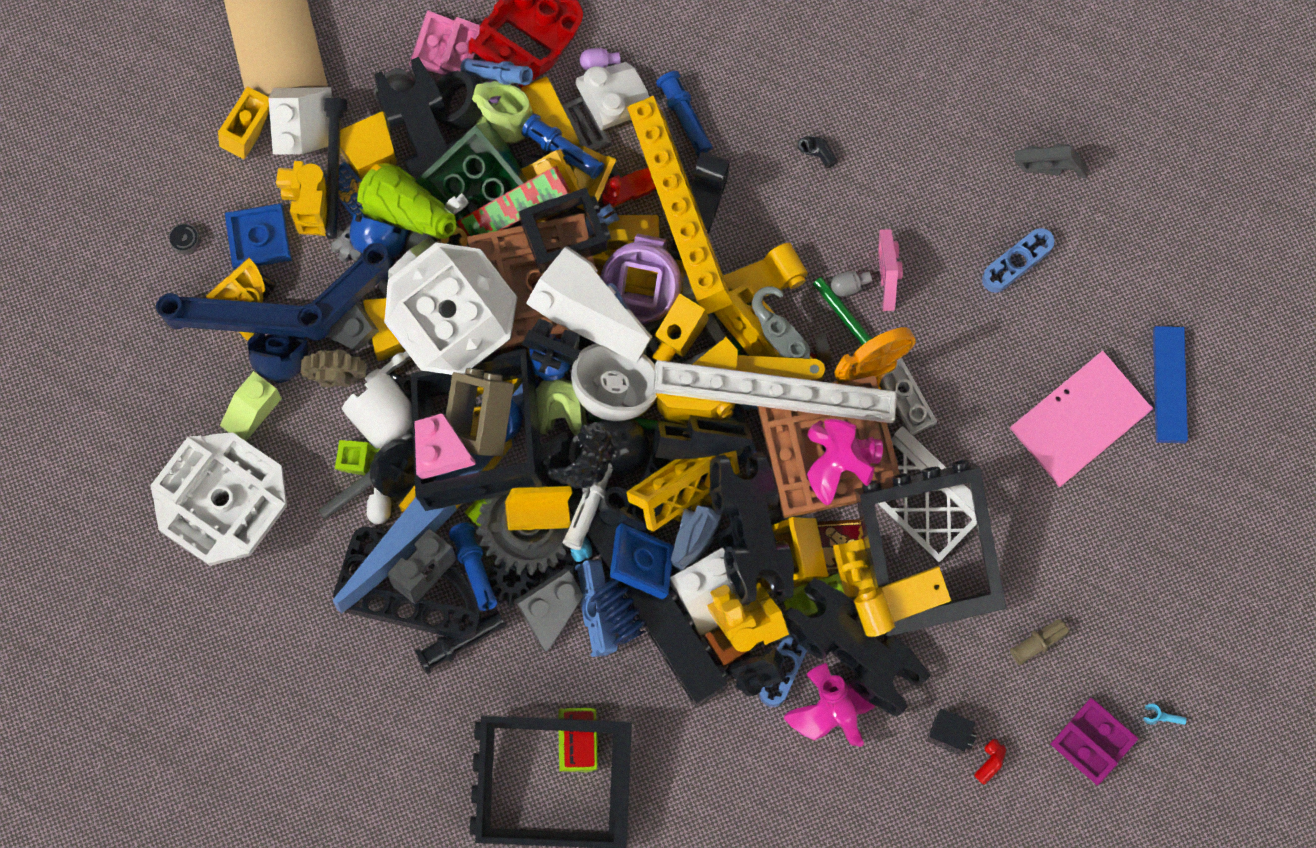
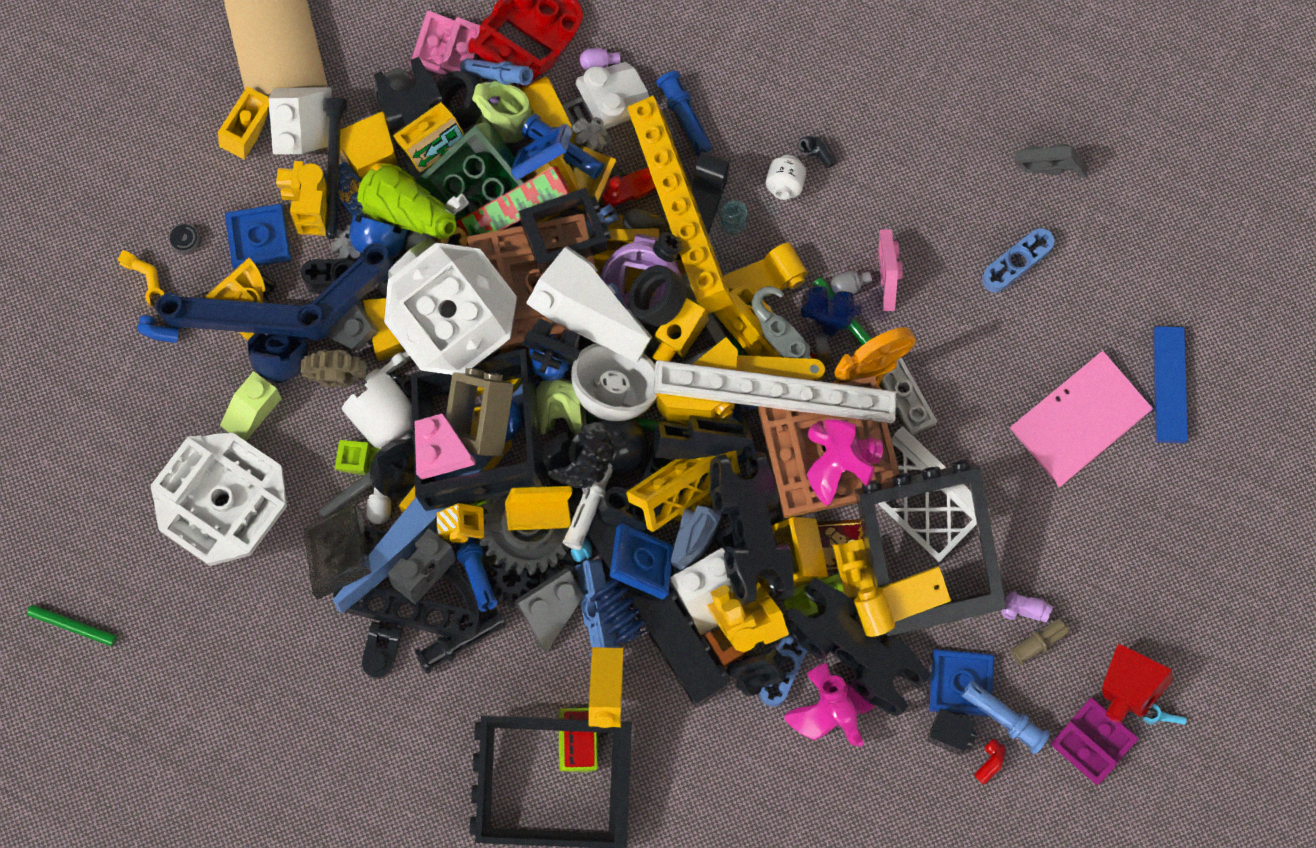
none -> green bar [27,604,117,647]
none -> yellow arm [117,250,165,307]
none -> blue arm [137,315,178,343]
none -> black beam [301,259,354,294]
none -> clear smoke tile [303,503,371,600]
none -> black plate [362,621,402,679]
none -> panel [393,102,464,172]
none -> yellow brick [436,503,484,543]
none -> blue tile [511,124,572,181]
none -> light grey plant [572,117,607,150]
none -> yellow slope [589,647,623,728]
none -> dark grey cylinder [623,208,664,229]
none -> black tyre [628,265,687,326]
none -> black bush [652,232,683,262]
none -> clear light blue bush [721,200,747,235]
none -> white head [766,155,807,200]
none -> clear blue hips [800,285,862,336]
none -> blue tile [929,649,995,717]
none -> medium blue pin [961,680,1050,755]
none -> lavender arm [1001,591,1054,623]
none -> red torso [1102,643,1173,724]

